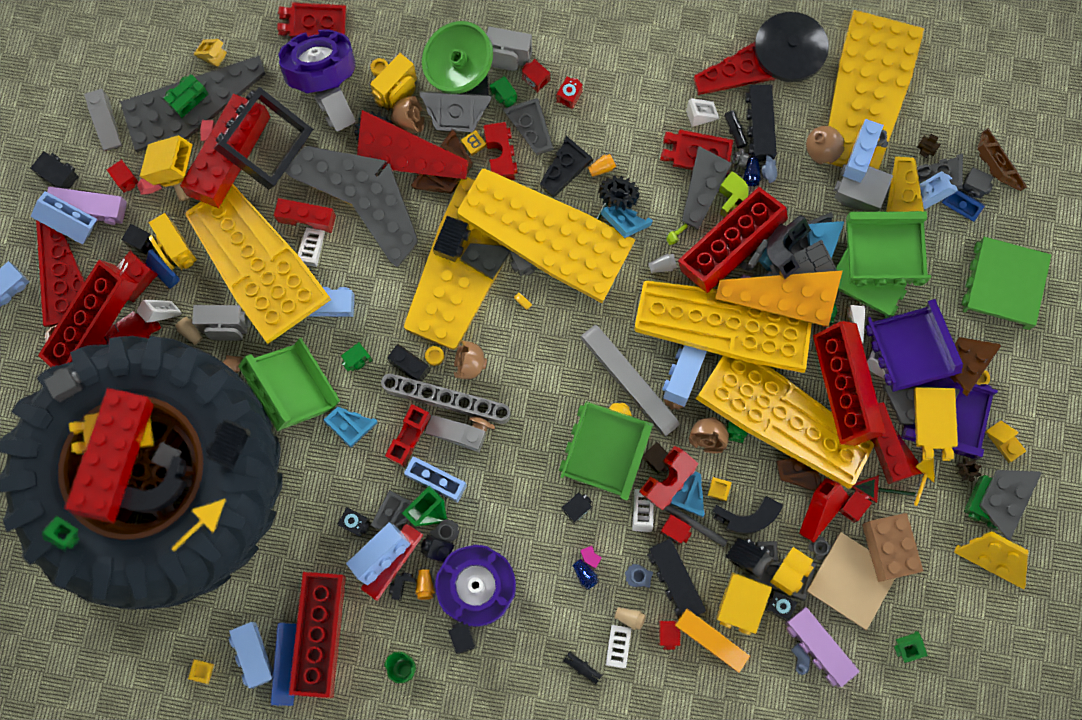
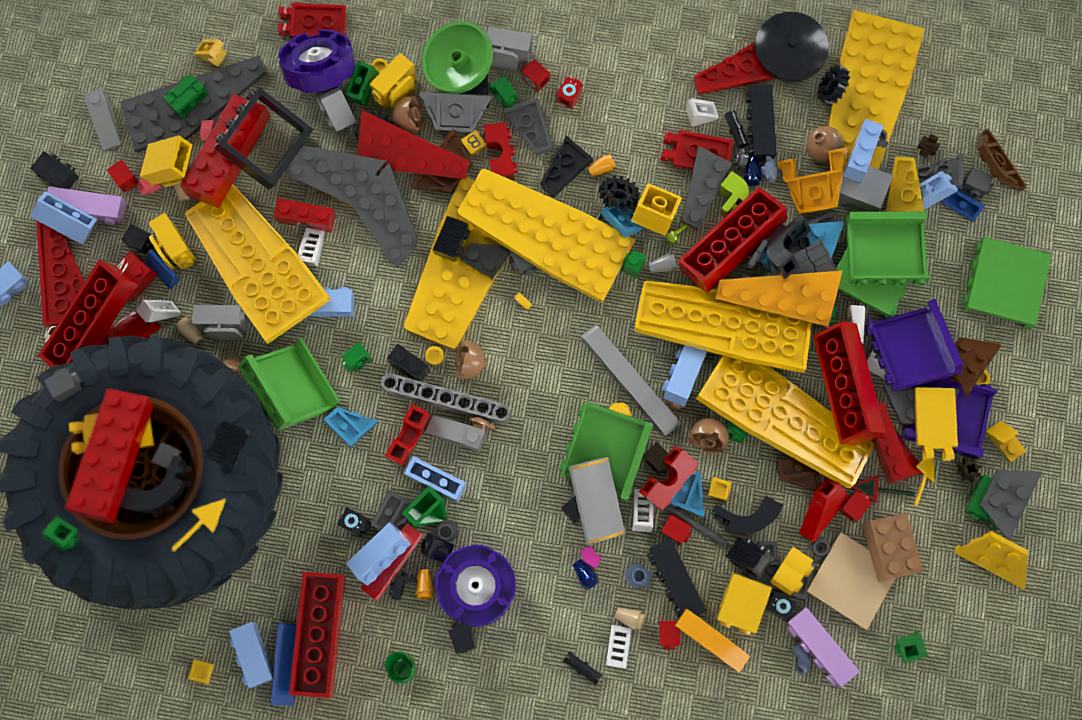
none -> green brick [344,61,380,107]
none -> light grey slope [569,457,625,545]
none -> green brick [620,250,647,279]
none -> yellow brick [631,183,682,236]
none -> light orange wing [777,148,848,214]
none -> black gear [817,64,850,105]

